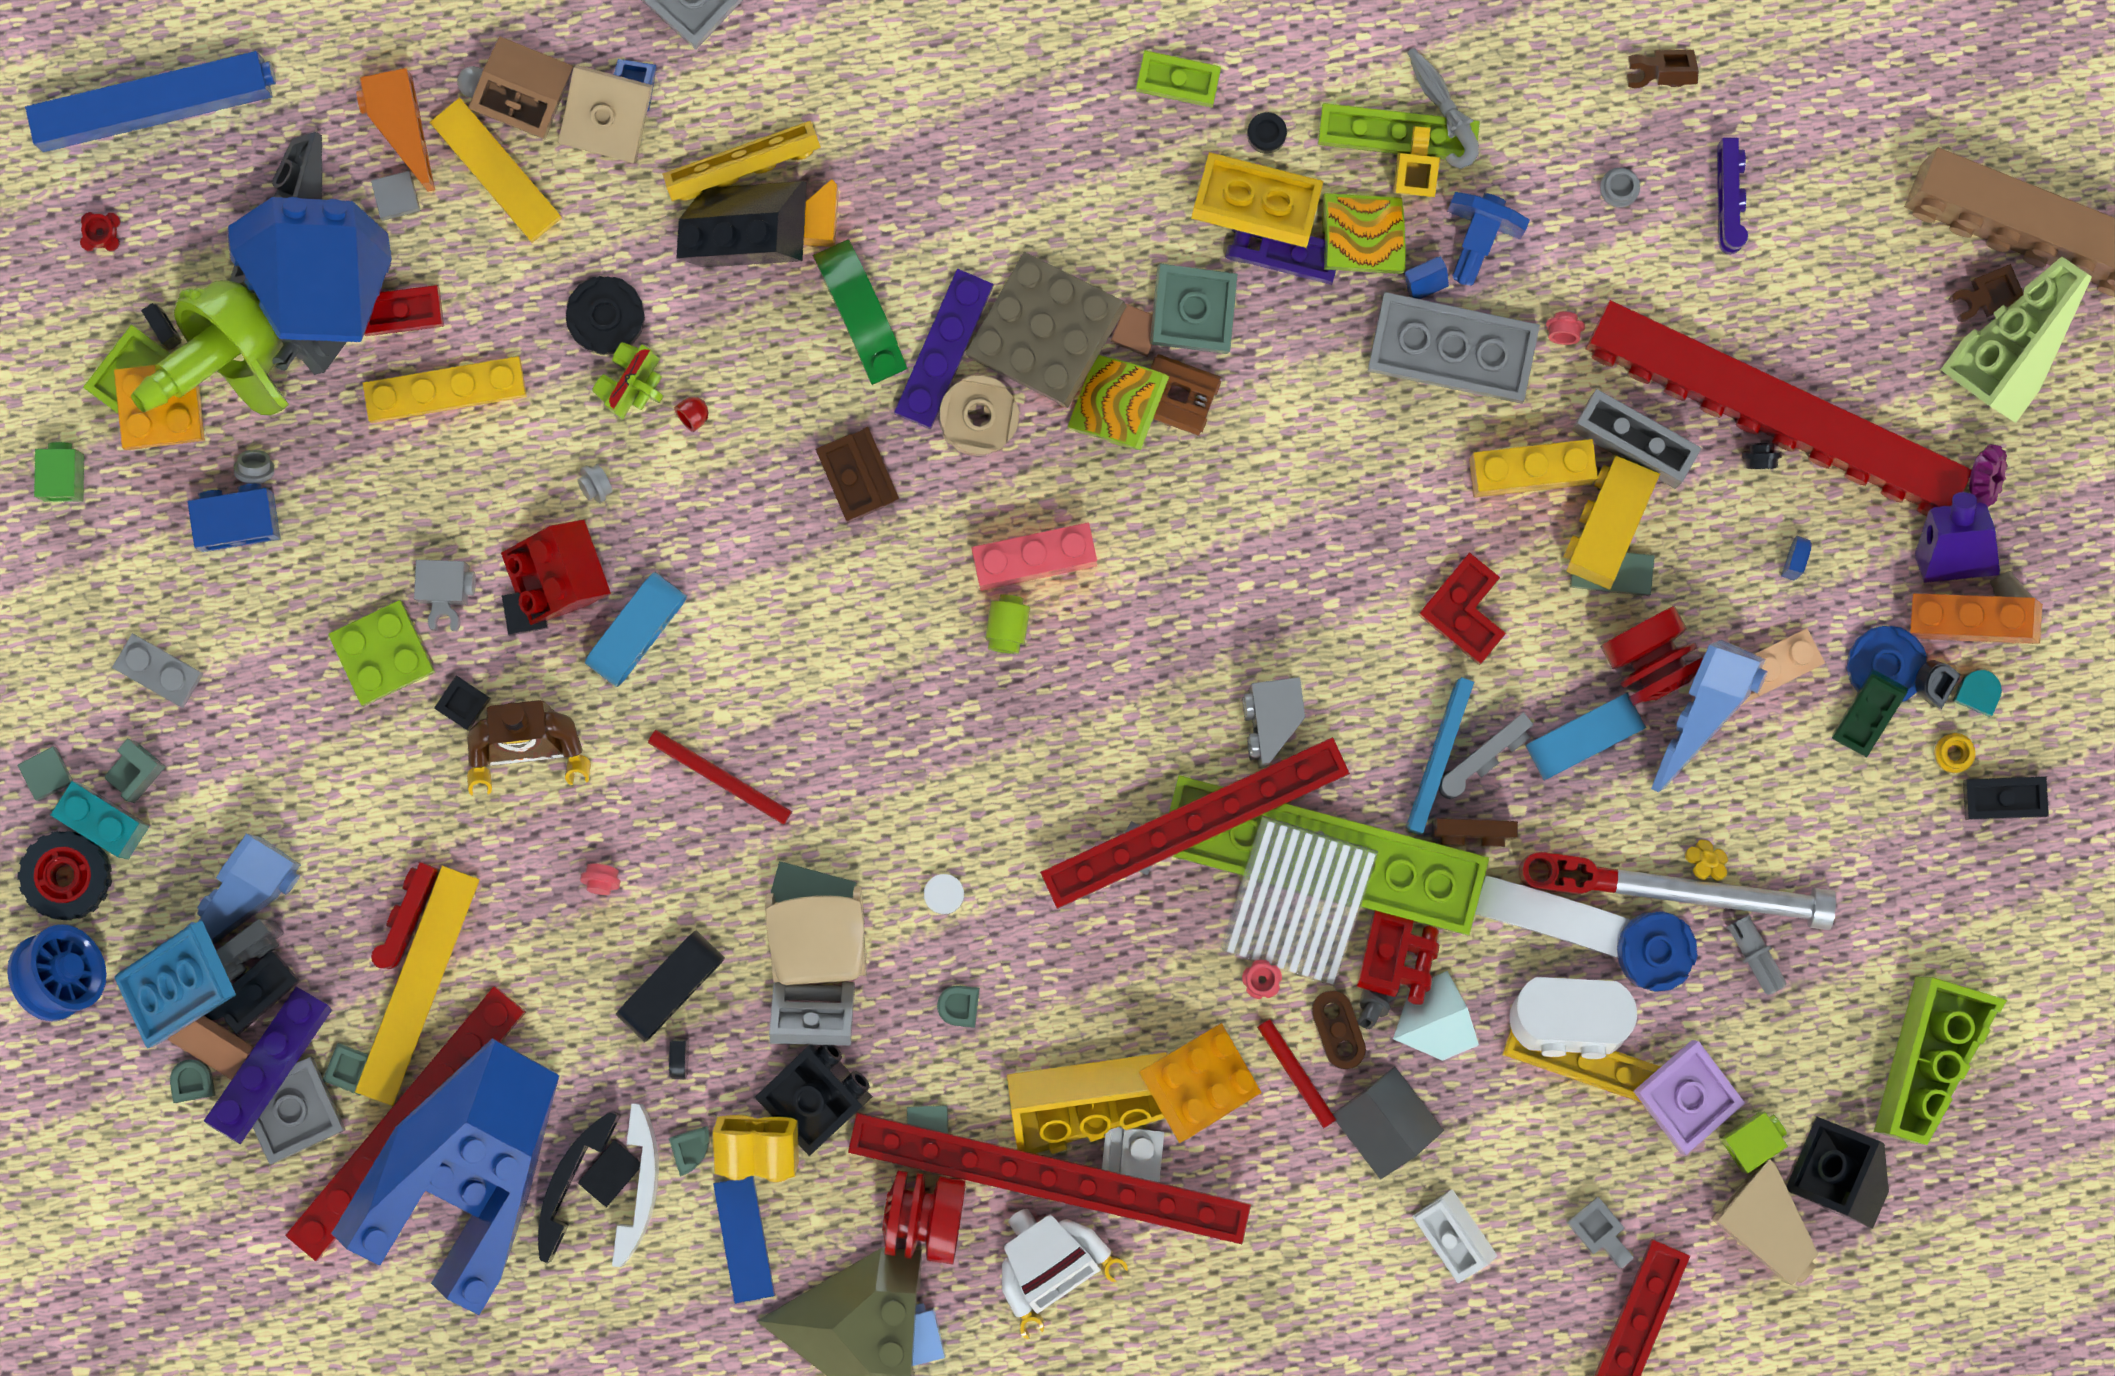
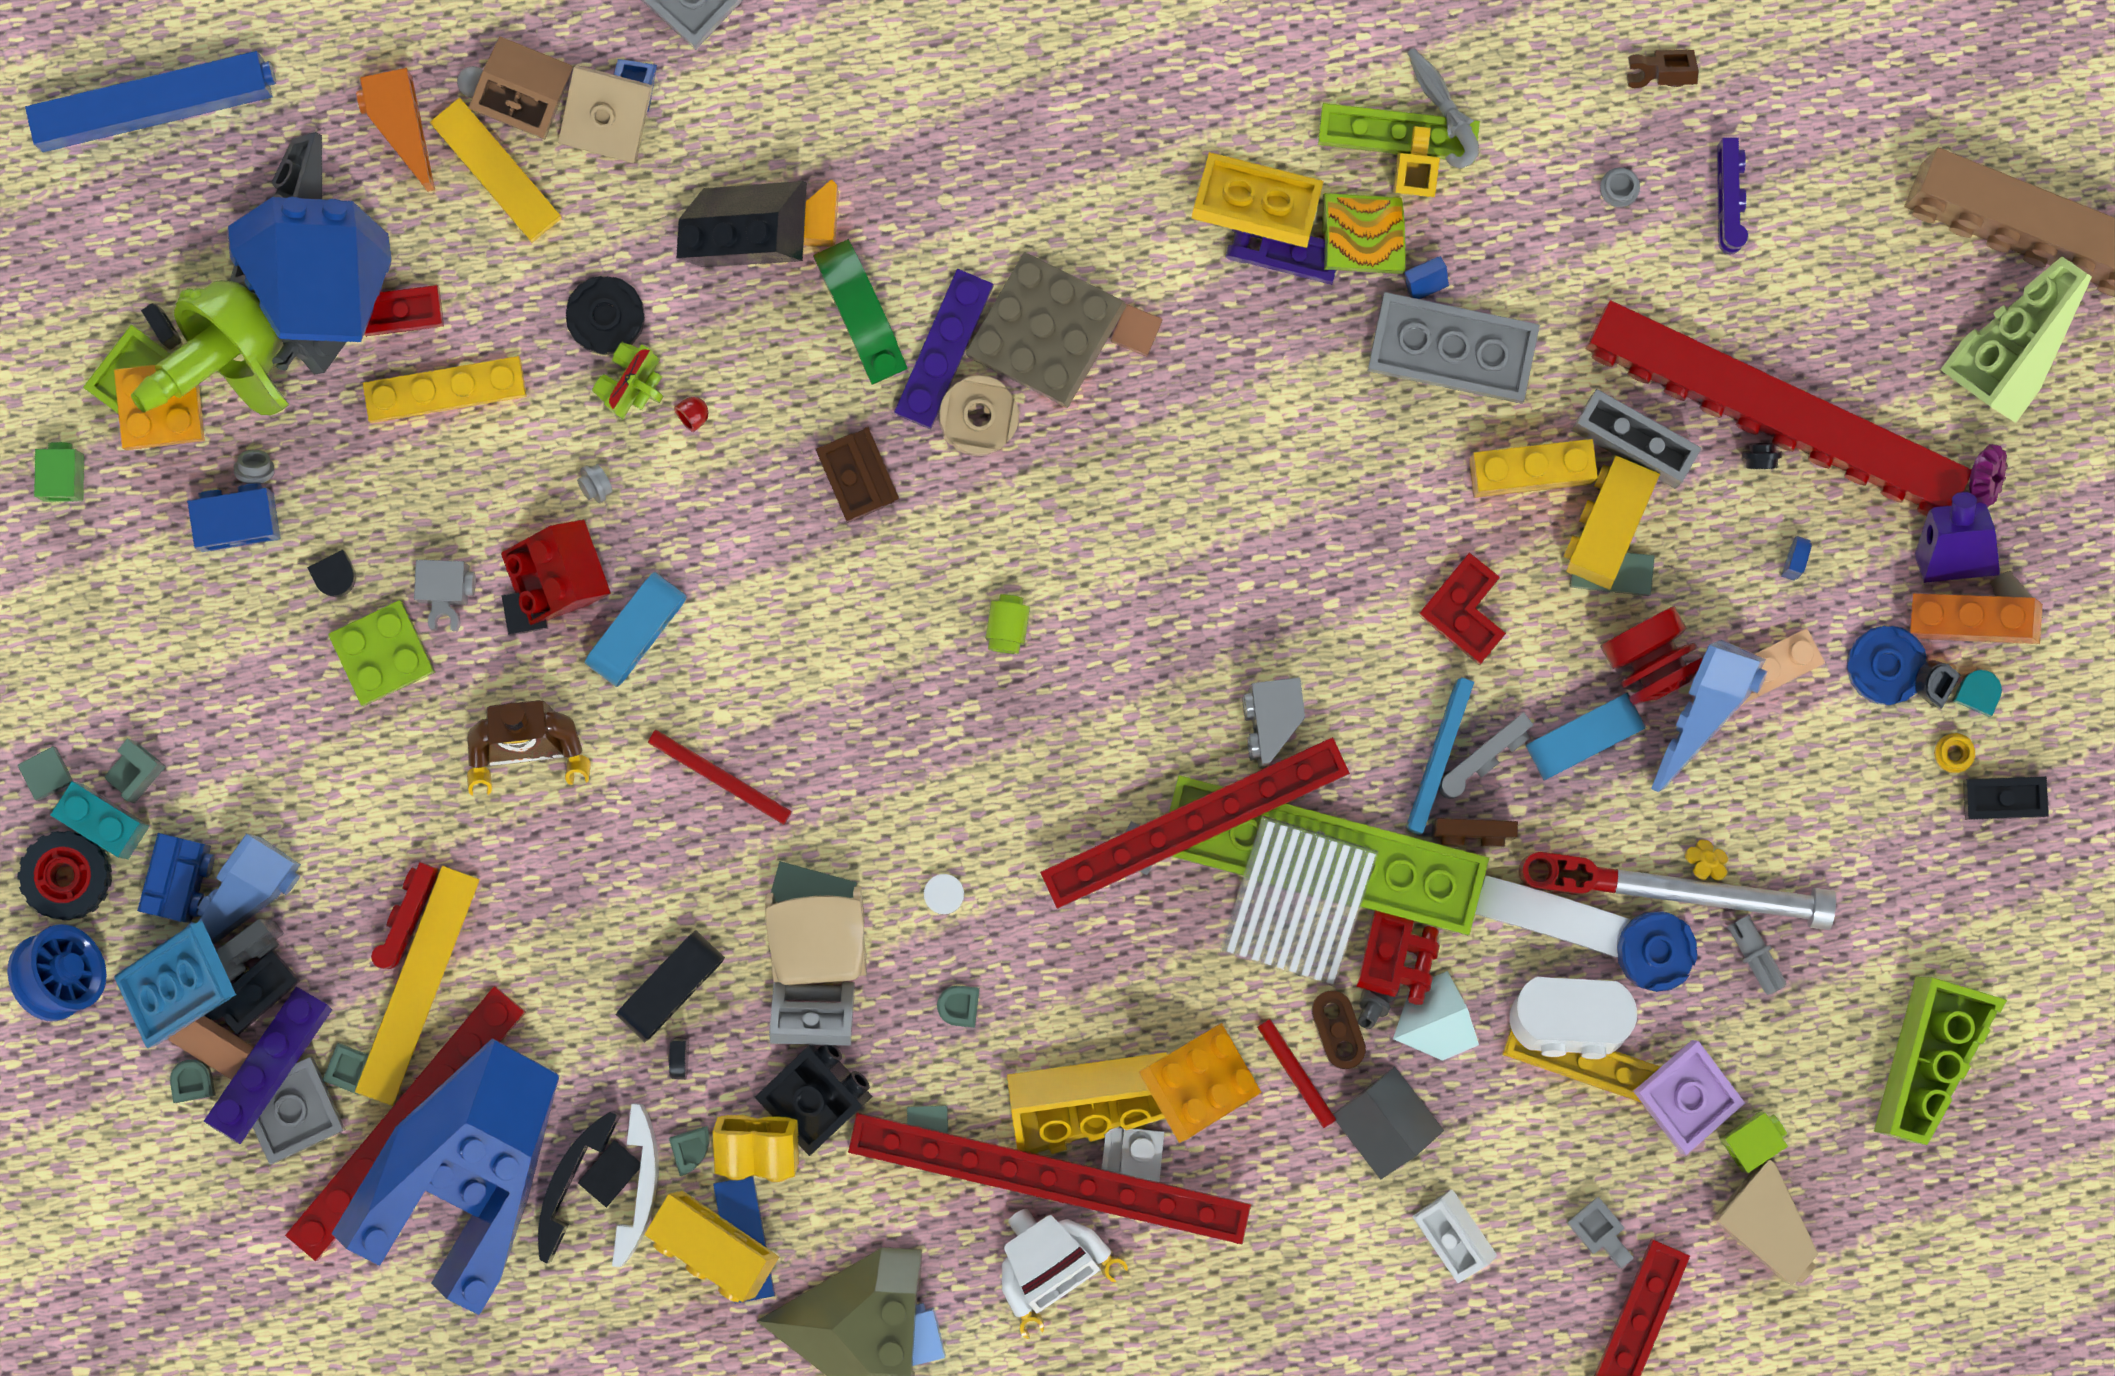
red plate [80,212,121,252] -> none
light grey plate [112,633,203,708] -> none
light grey tile [371,171,421,221] -> none
black tile [434,675,491,731] -> none
coral plate [580,864,621,895] -> none
yellow plate [662,120,821,201] -> none
red wheel [882,1170,966,1265] -> none
coral brick [971,522,1097,591] -> none
slope [1067,355,1169,451] -> none
lime plate [1136,50,1222,108] -> none
sand green plate [1150,264,1238,354] -> none
dark orange piece [1150,354,1221,436] -> none
coral plate [1242,959,1282,999] -> none
black tile [1247,112,1287,154] -> none
blue piece [1447,192,1530,286] -> none
coral plate [1546,311,1585,345] -> none
black slope [1786,1116,1889,1229] -> none
dark green plate [1832,669,1908,758] -> none
reddish brown plate [1949,264,2024,322] -> none
none -> blue brick [137,833,215,923]
none -> black tile [307,550,356,597]
none -> yellow brick [644,1190,779,1302]

